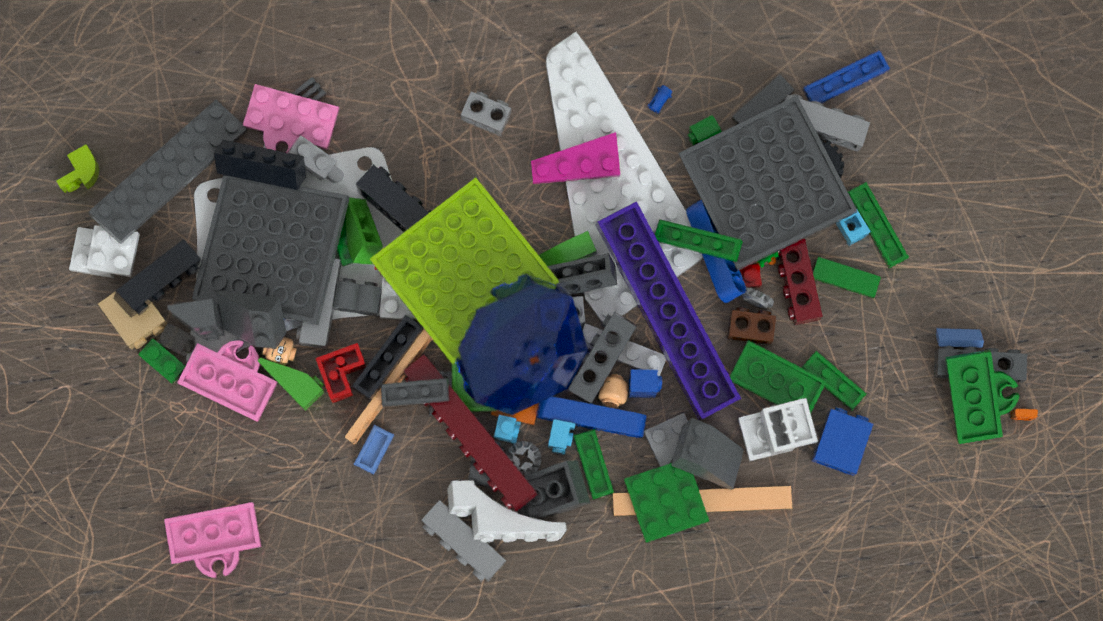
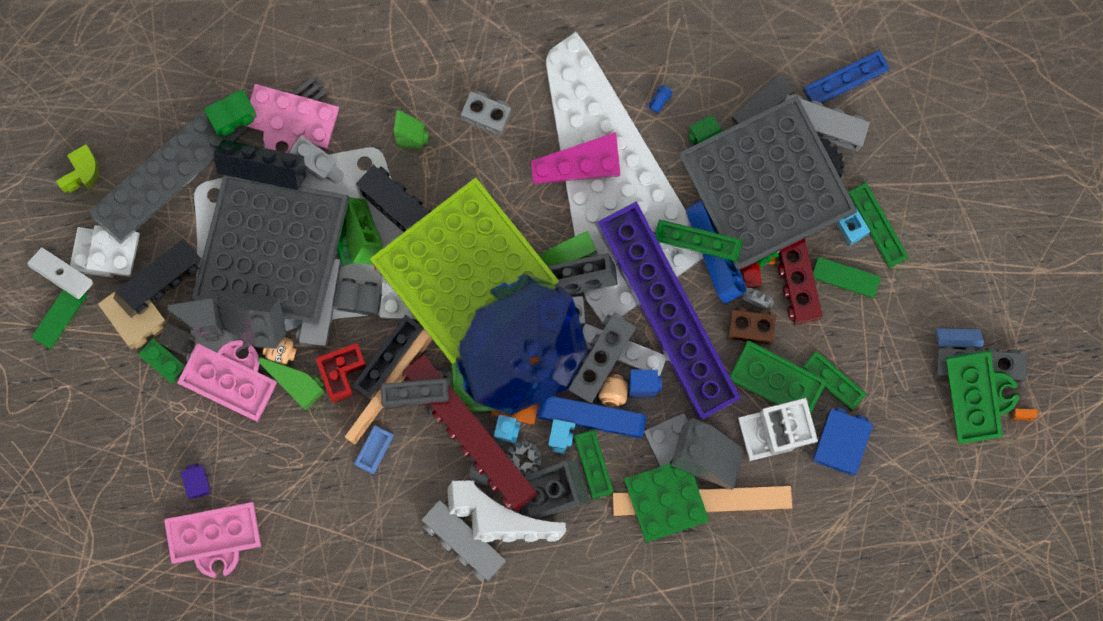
none -> white tile [27,247,93,300]
none -> green tile [31,290,88,350]
none -> dark purple brick [181,464,212,500]
none -> green brick [204,90,257,136]
none -> bright green slope [394,110,429,150]

